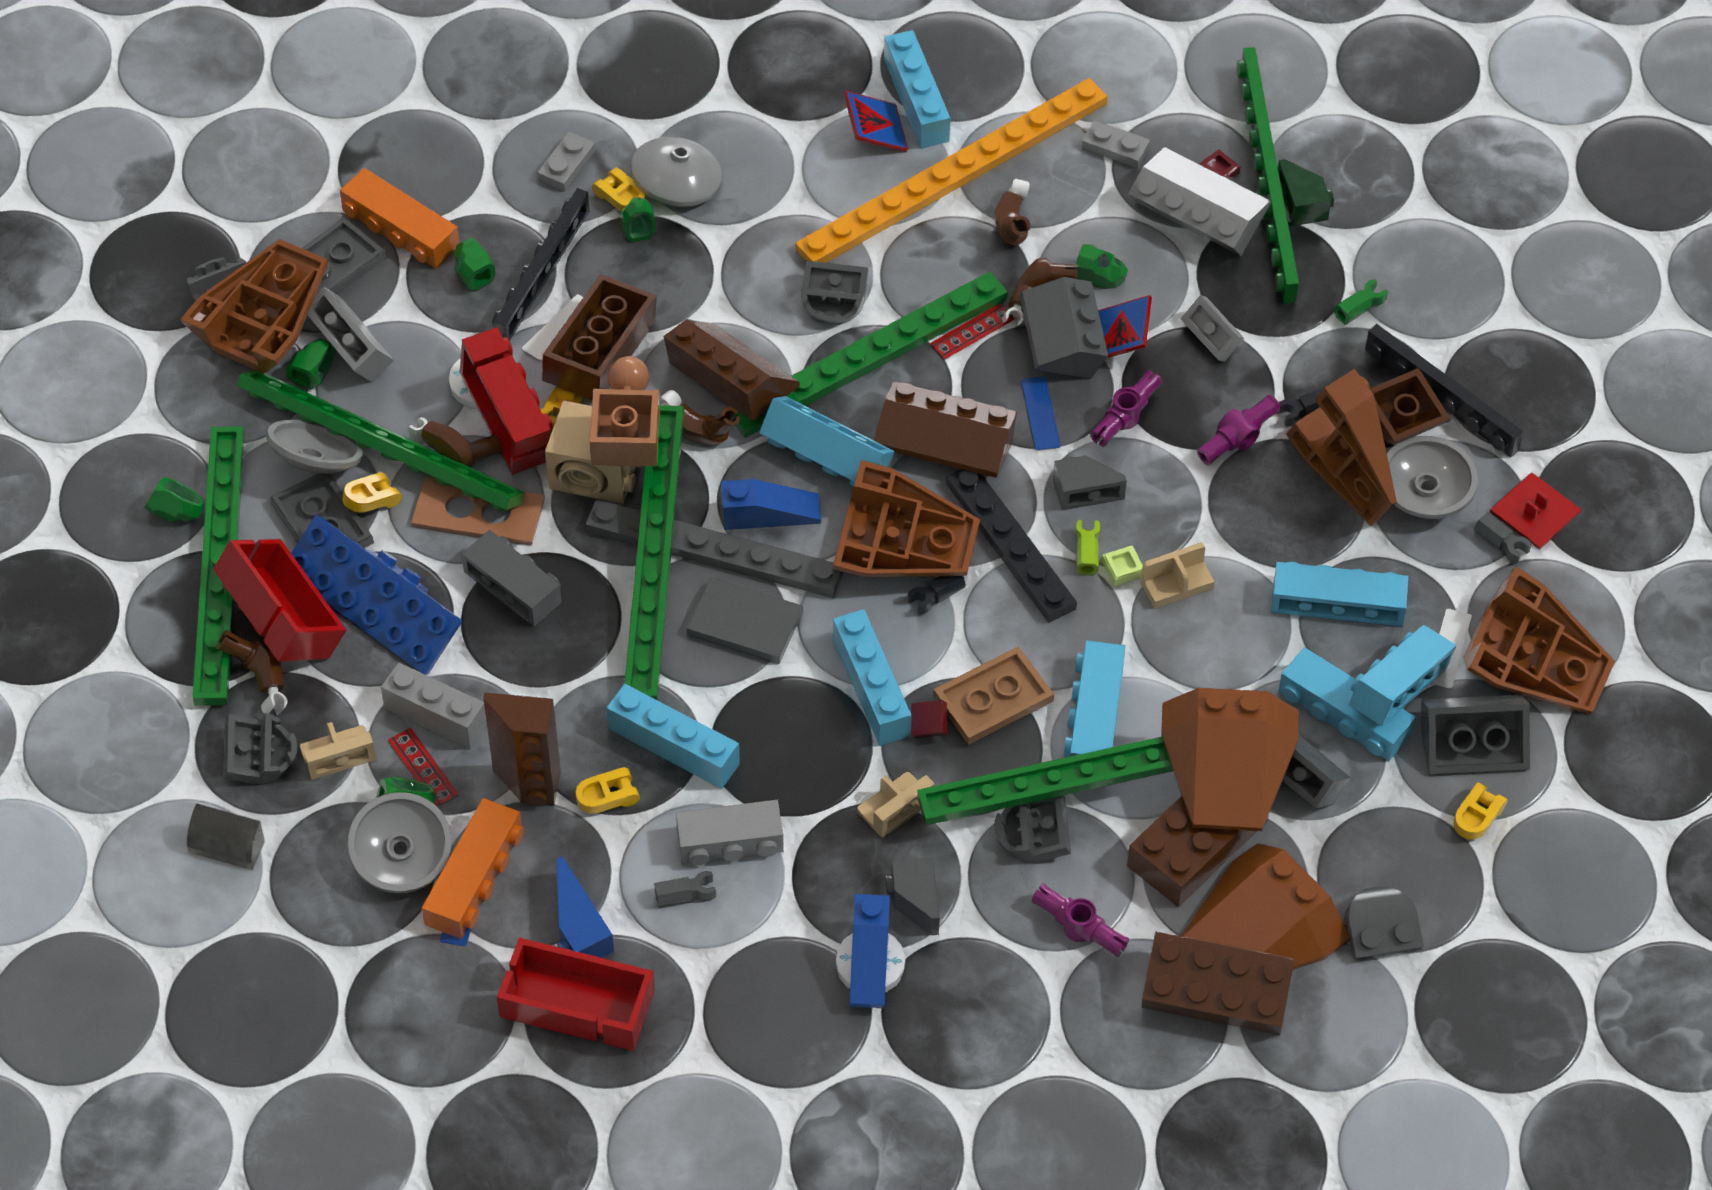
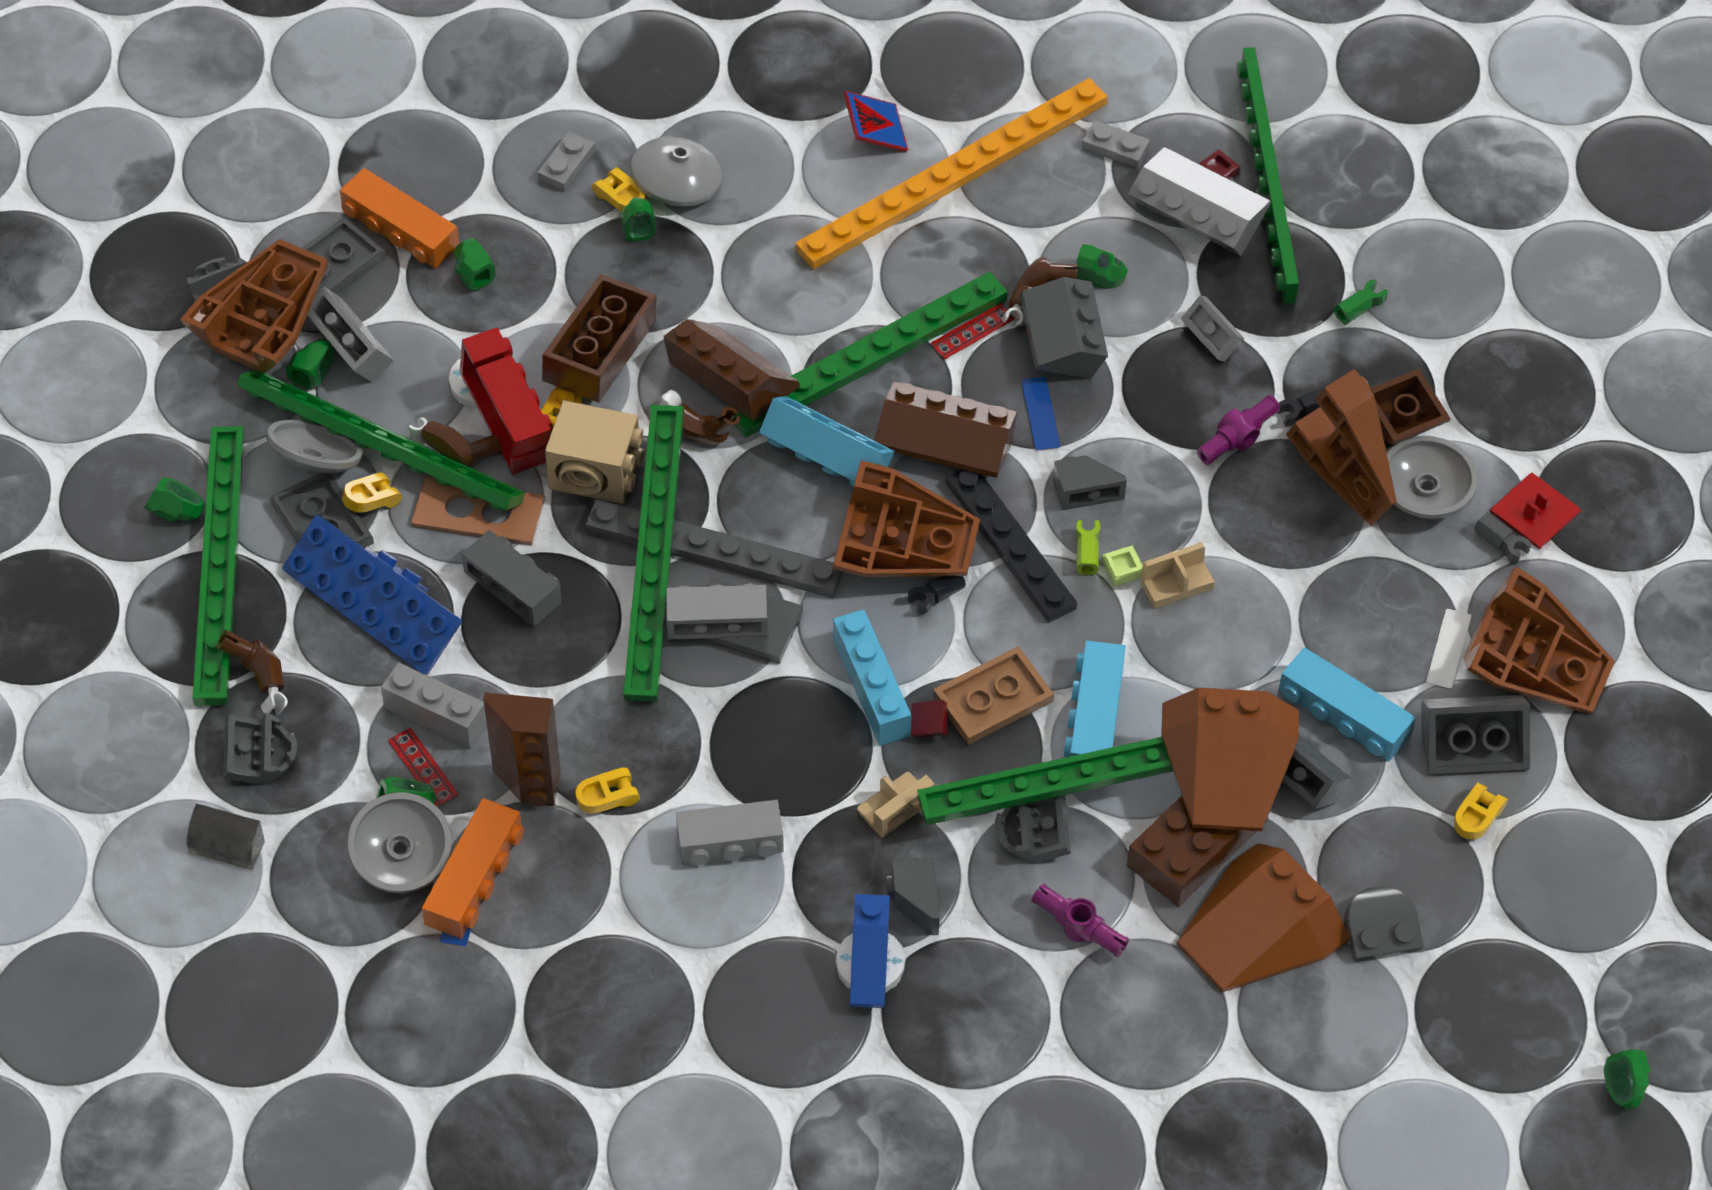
red piece [213,539,347,661] -> none
tan panel [300,722,376,780] -> none
black plate [492,188,590,341] -> none
red piece [497,937,655,1051] -> none
white sticker [522,294,583,360] -> none
blue slope [556,856,614,958] -> none
nougat brick [590,356,660,466] -> none
medium azure brick [606,684,740,789] -> none
dark grey bar [654,871,716,907] -> none
blue slope [721,479,821,530] -> none
dark grey slope [801,261,869,324] -> none
medium azure brick [884,30,951,148] -> none
reddish brown arm [994,179,1031,245] -> none
magenta pin [1090,370,1162,447] -> none
piece [1098,295,1152,359] -> none
reddish brown brick [1142,931,1295,1035] -> none
medium azure brick [1271,562,1408,627] -> none
dark green slope [1278,159,1334,226] -> none
medium azure brick [1349,625,1457,726] -> none
black plate [1365,323,1524,457] -> none
none -> light grey brick [666,583,768,640]
none -> green rock [1603,1049,1651,1111]

